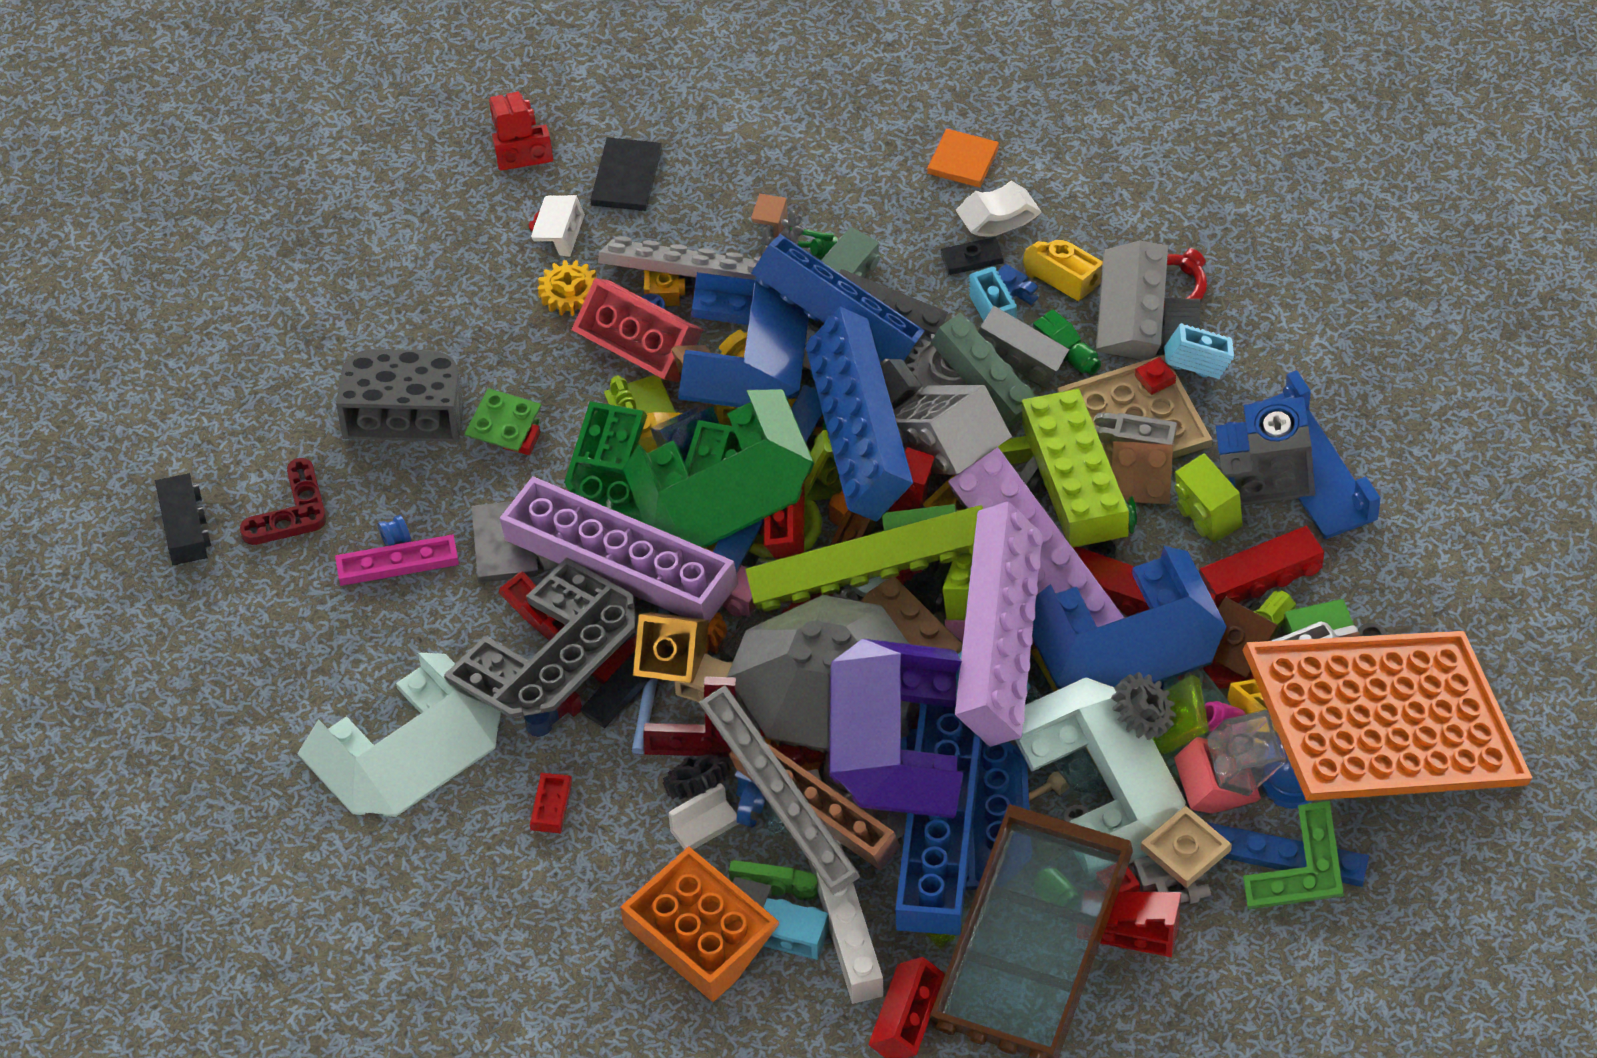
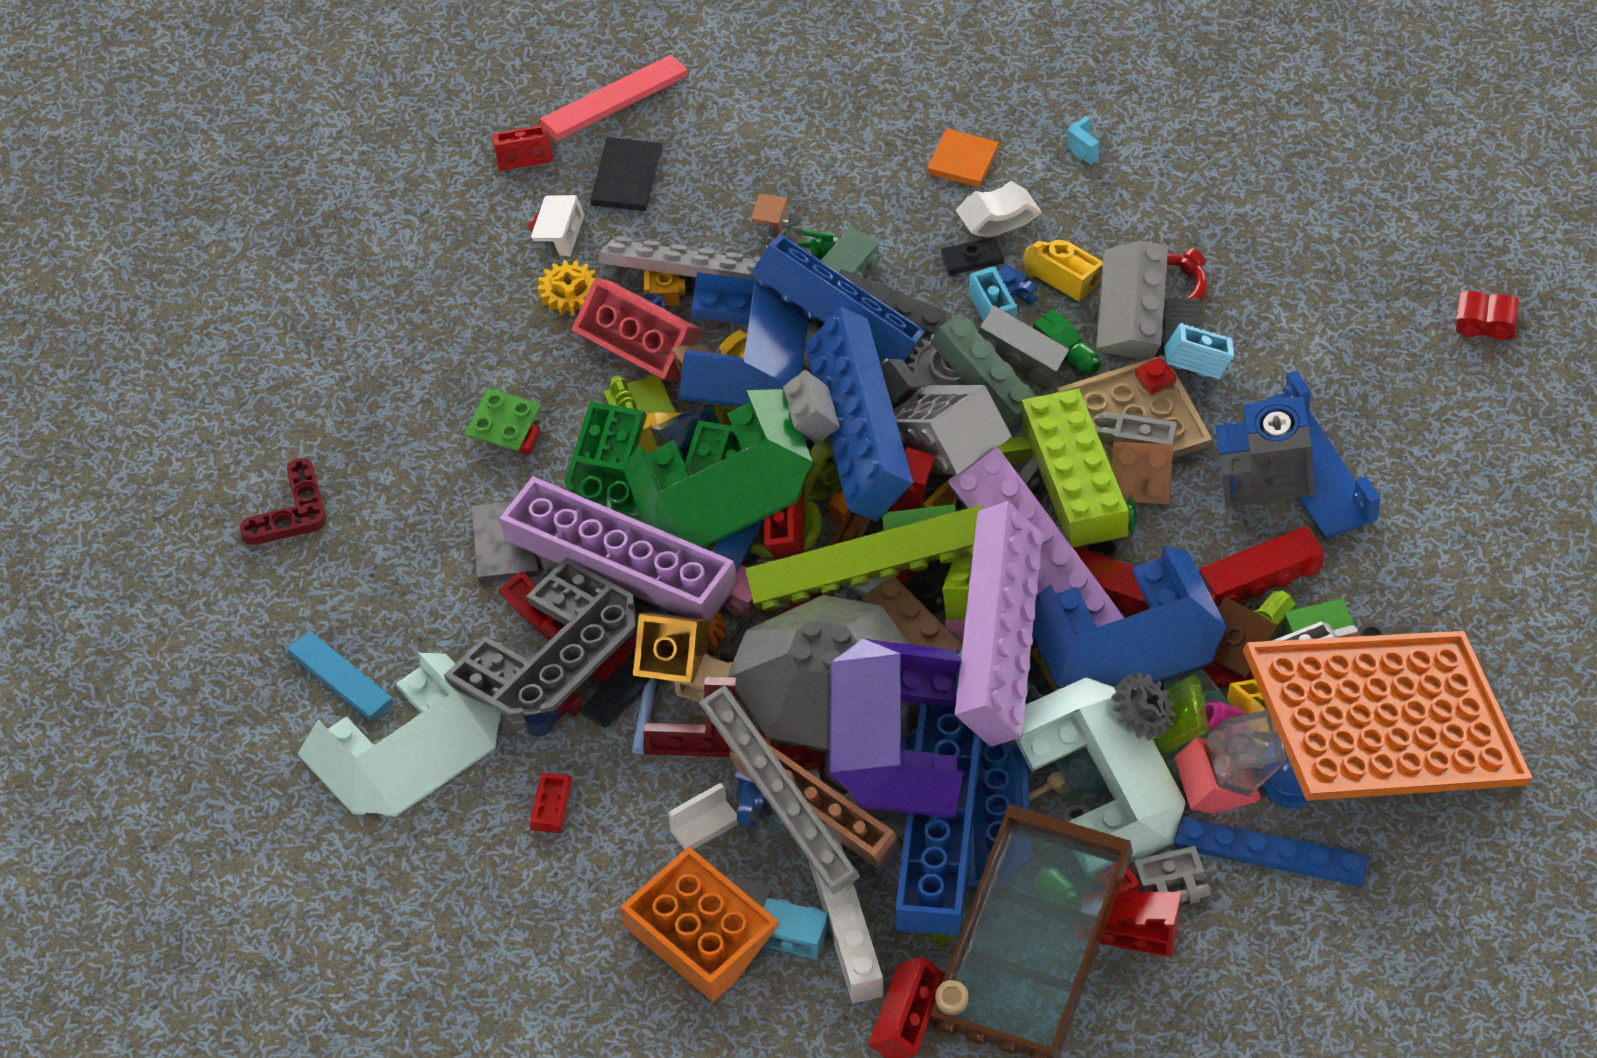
black brick [155,473,211,566] -> none
dark pink plate [335,534,459,586] -> none
dark grey brick [336,349,464,442] -> none
blue wheel [377,515,411,546] -> none
red brick [489,91,536,142] -> none
black gear [662,753,731,799] -> none
bright green hinge [729,860,818,901] -> none
tan plate [1141,806,1232,888] -> none
lime brick [1174,453,1243,543] -> none
bright green plate [1243,801,1344,909] -> none
none -> dark azure tile [287,630,393,722]
none -> coral tile [540,55,688,141]
none -> light grey brick [783,370,840,444]
none -> tan tile [936,980,968,1015]
none -> medium azure bracket [1067,116,1099,165]
none -> red brick [1456,291,1519,340]

